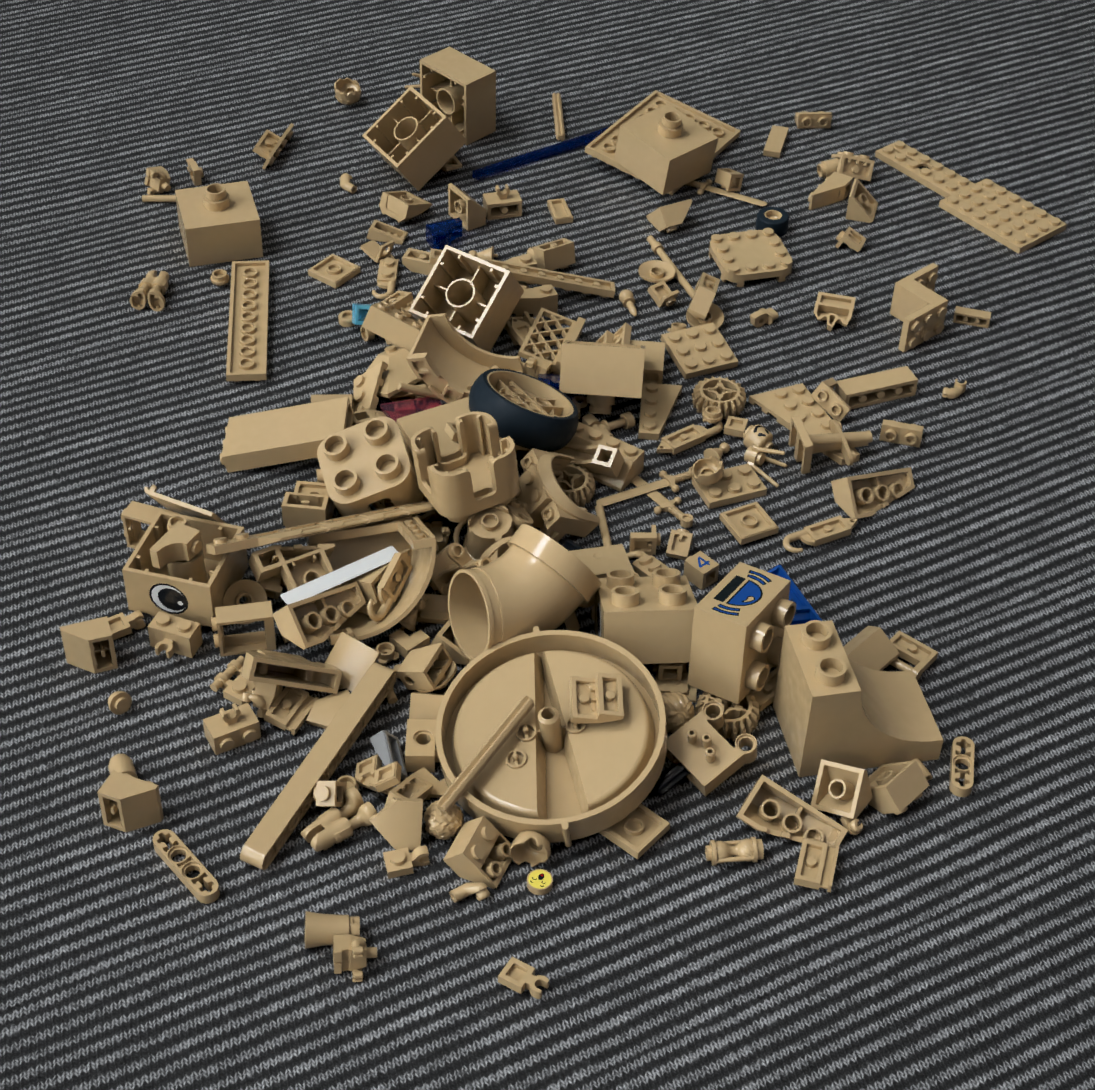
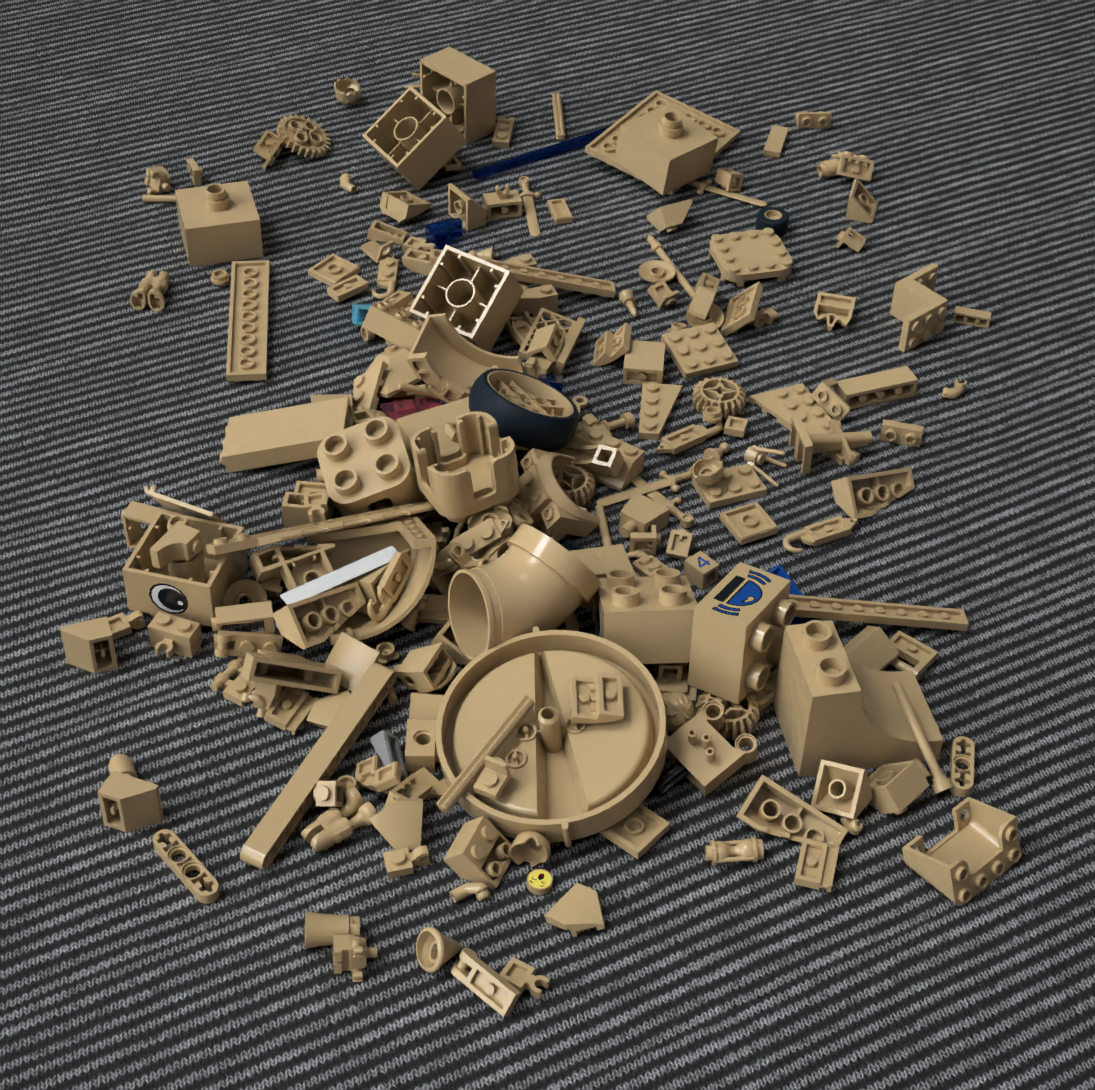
tan plate [108,691,132,715] -> none
tan brick [203,703,261,755] -> none
tan tile [338,310,355,327] -> none
tan piece [389,629,430,658] -> none
tan piece [424,800,464,840] -> none
tan brick [527,238,576,271] -> none
tan brick [559,340,645,414] -> none
tan head [742,424,774,449] -> none
tan slope [808,171,853,210] -> none
tan piece [875,140,1067,254] -> none
none -> tan plate [214,630,283,657]
none -> tan gear [276,114,331,159]
none -> tan plate [304,491,328,523]
none -> tan plate [327,274,368,303]
none -> tan plate [402,236,436,252]
none -> tan hat [416,927,462,973]
none -> tan plate [434,517,510,570]
none -> tan plate [451,947,521,1017]
none -> tan bracket [473,755,511,801]
none -> tan plate [492,116,515,148]
none -> tan sword [519,176,541,236]
none -> tan panel [527,323,565,363]
none -> tan slope [544,883,605,937]
none -> tan torso [619,492,669,538]
none -> tan plate [720,282,764,336]
none -> tan plate [789,594,969,631]
none -> tan piece [892,681,954,794]
none -> tan windscreen [902,797,1022,906]

